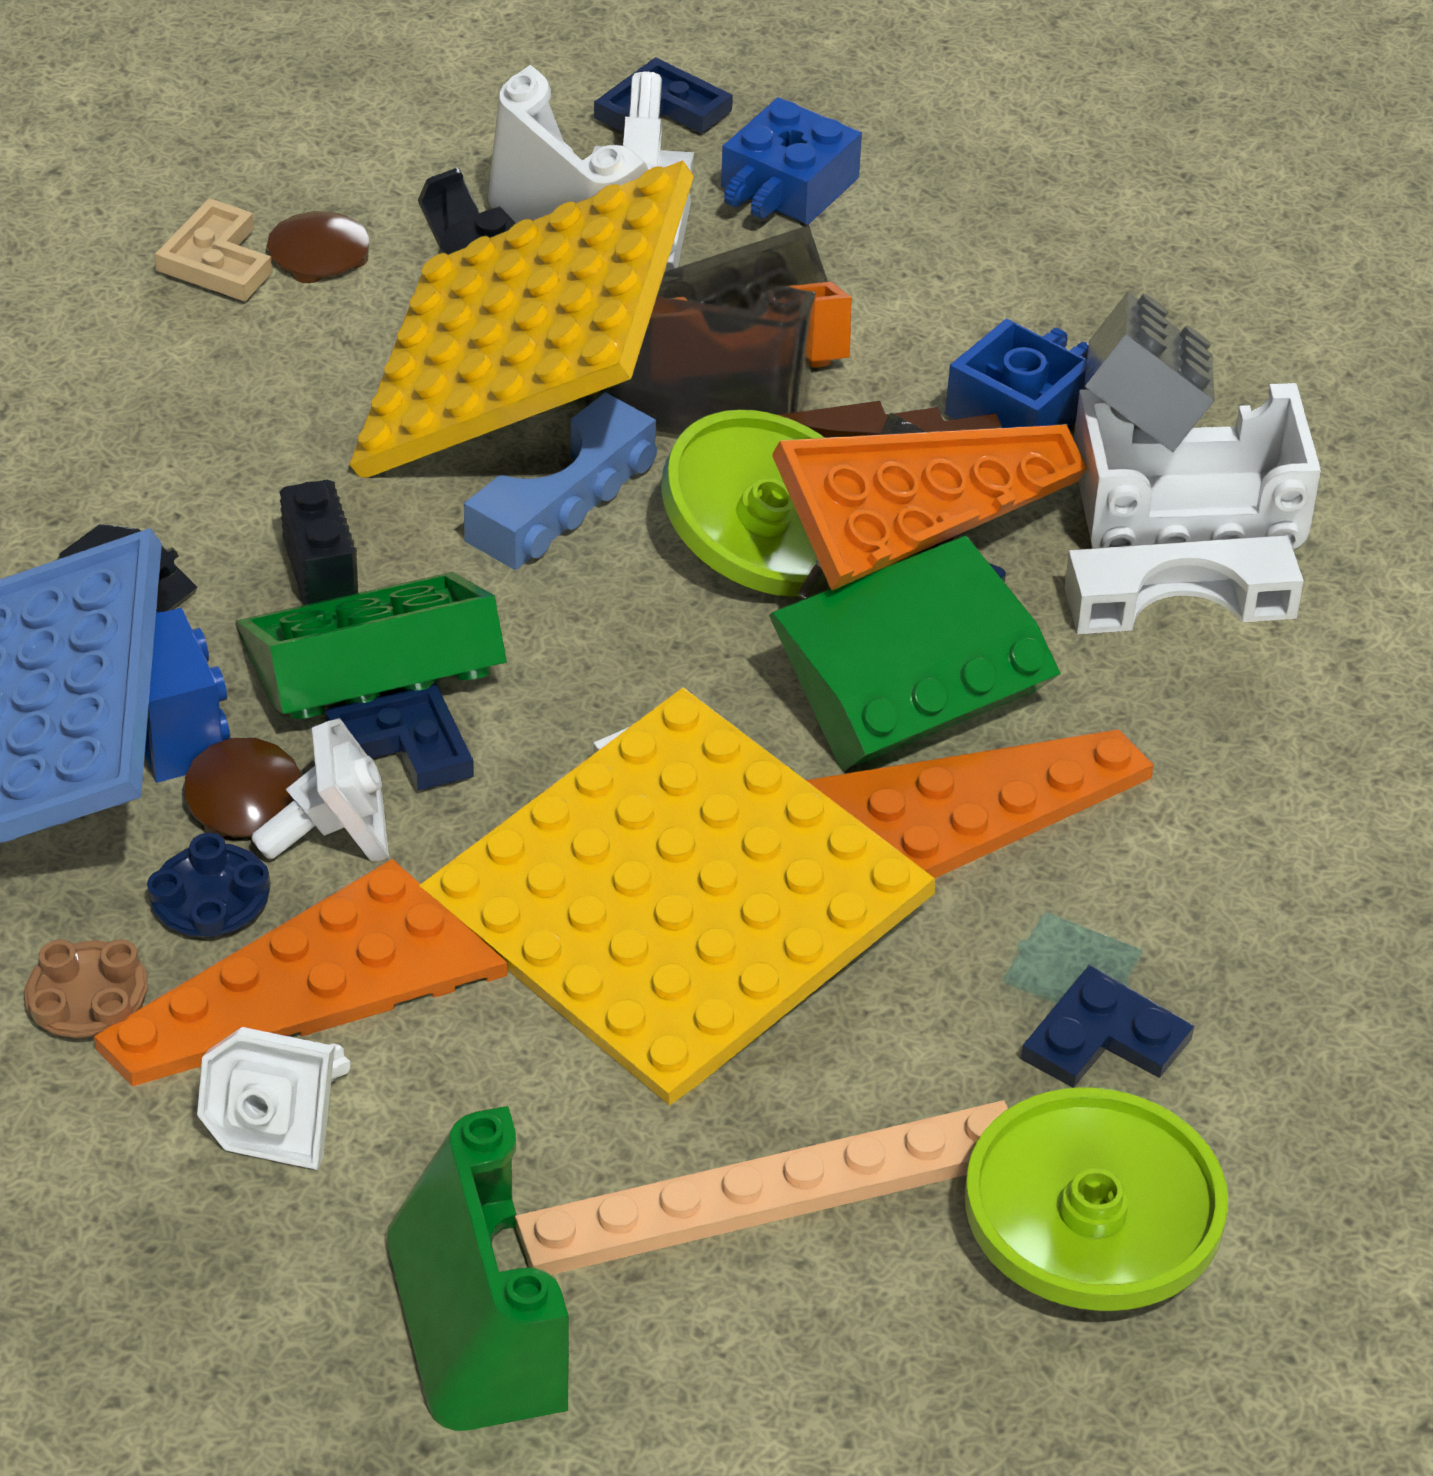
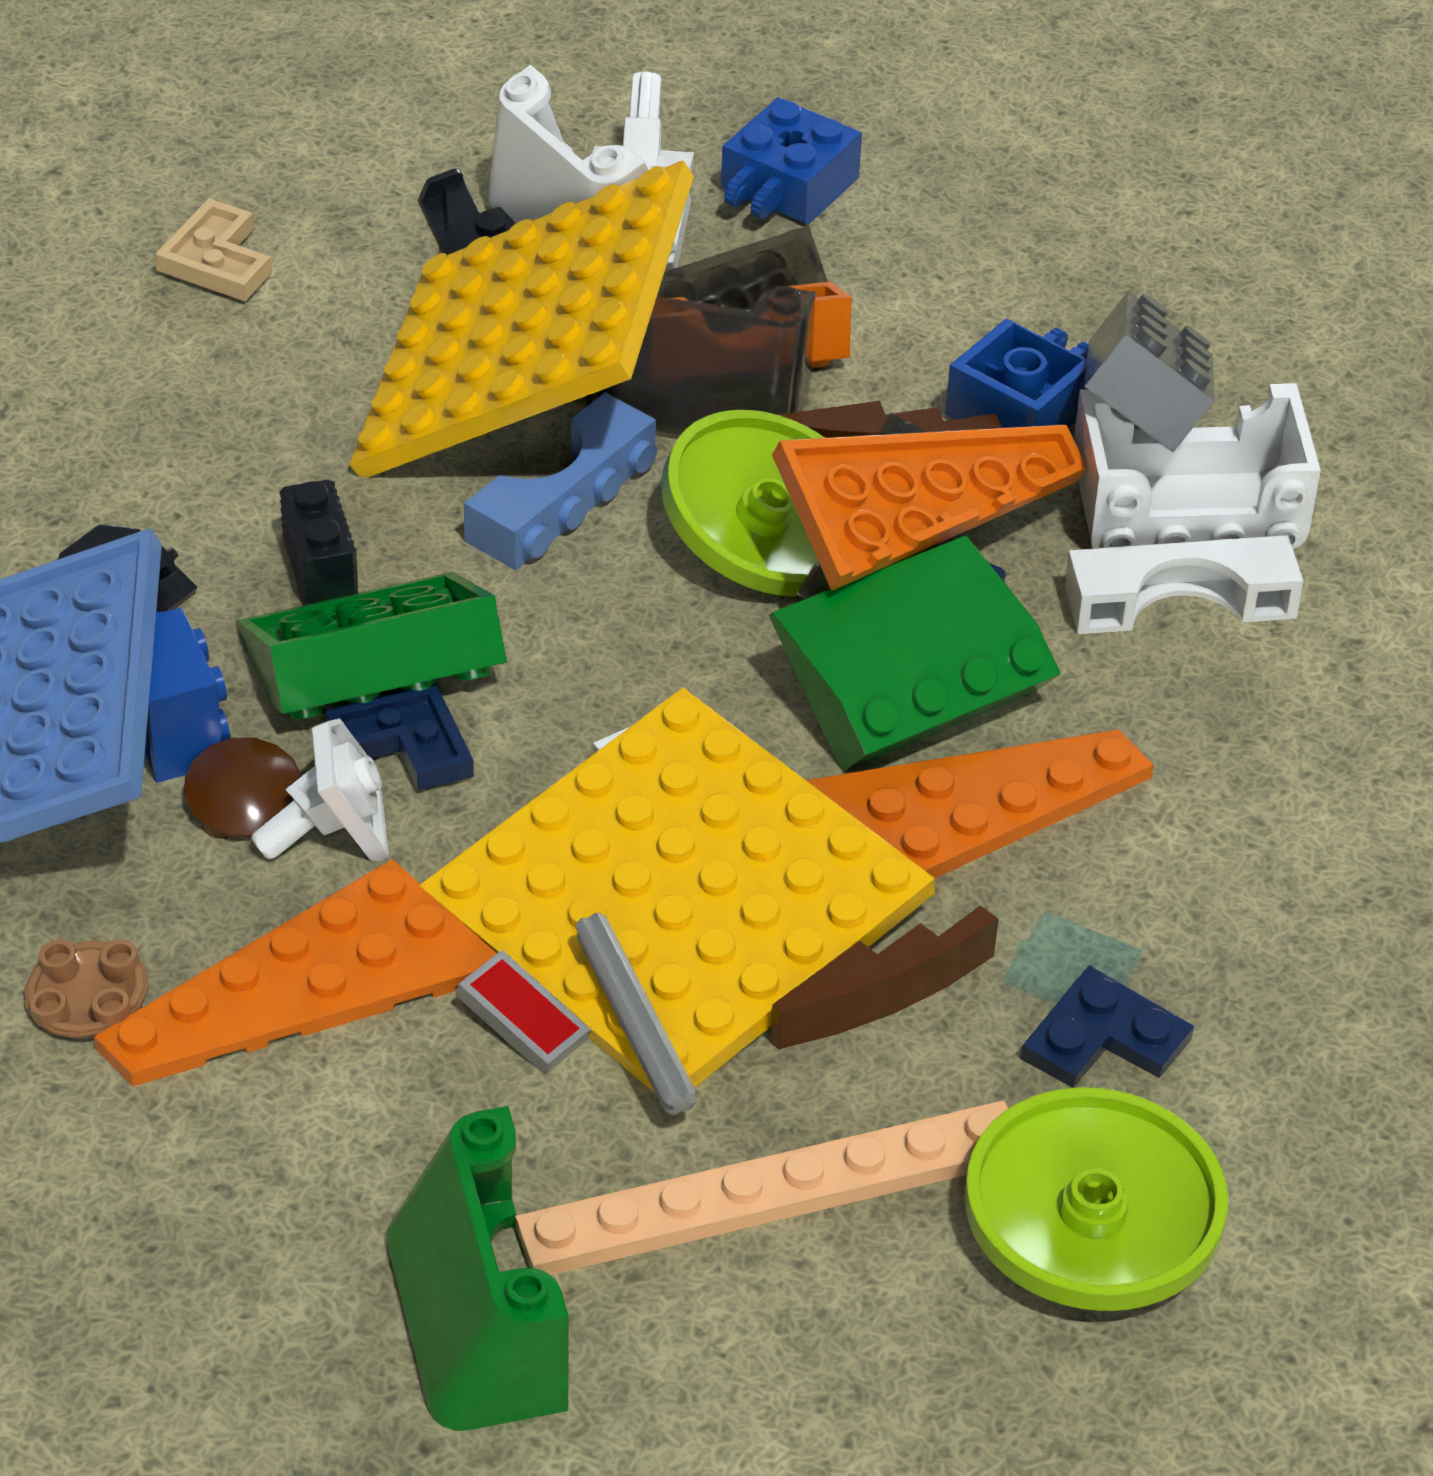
dark blue dish [147,833,271,937] -> none
white piece [197,1027,351,1170] -> none
reddish brown dish [267,211,370,284] -> none
dark blue plate [594,57,733,133] -> none
none -> tile [456,950,591,1075]
none -> light grey axle [575,913,696,1115]
none -> reddish brown slope [770,905,999,1049]

